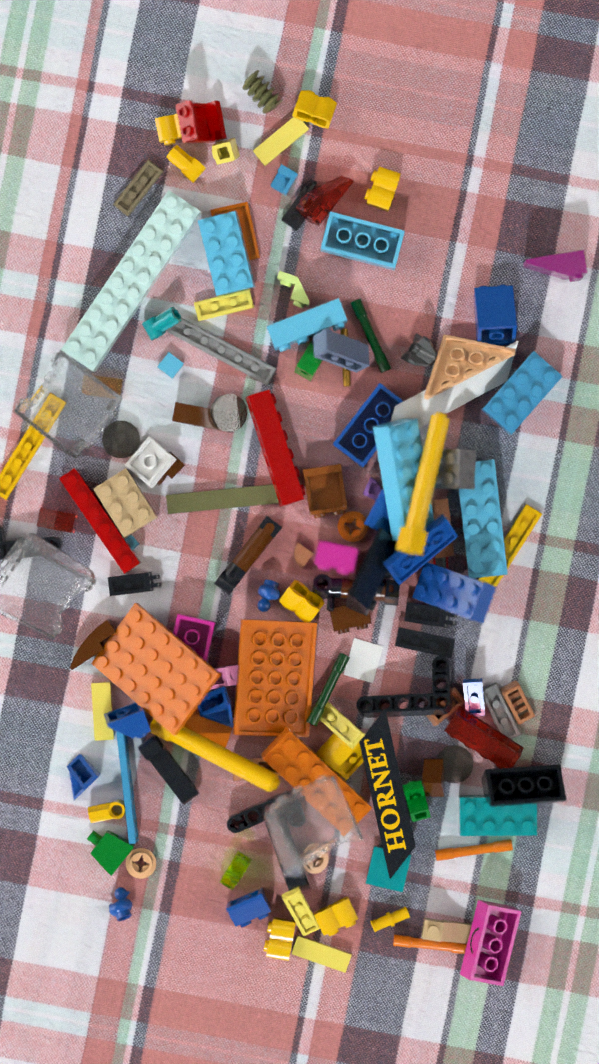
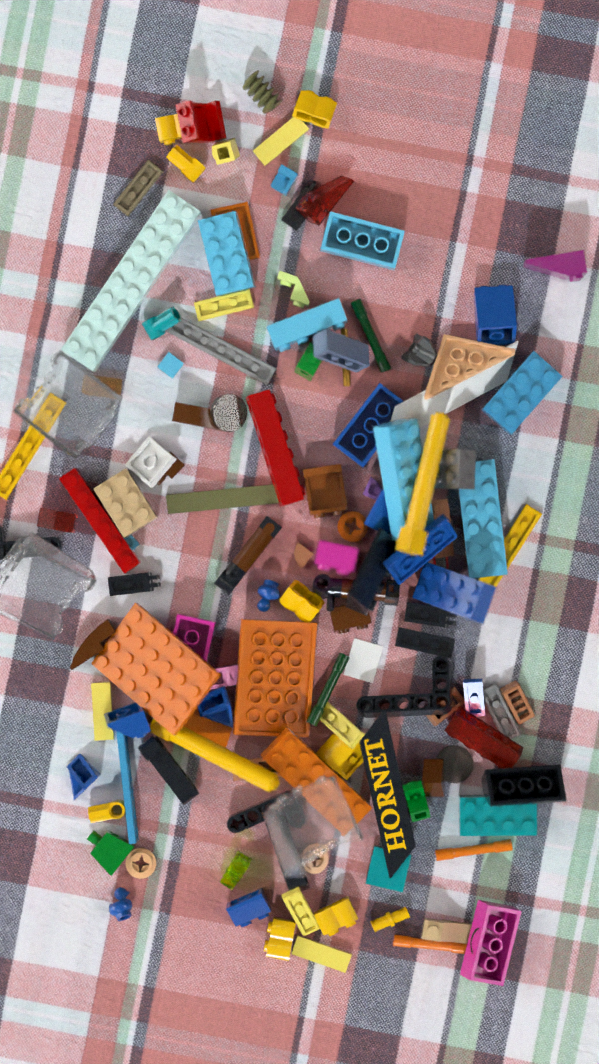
clear smoke tile [102,421,140,458] -> none
yellow brick [364,166,401,212] -> none

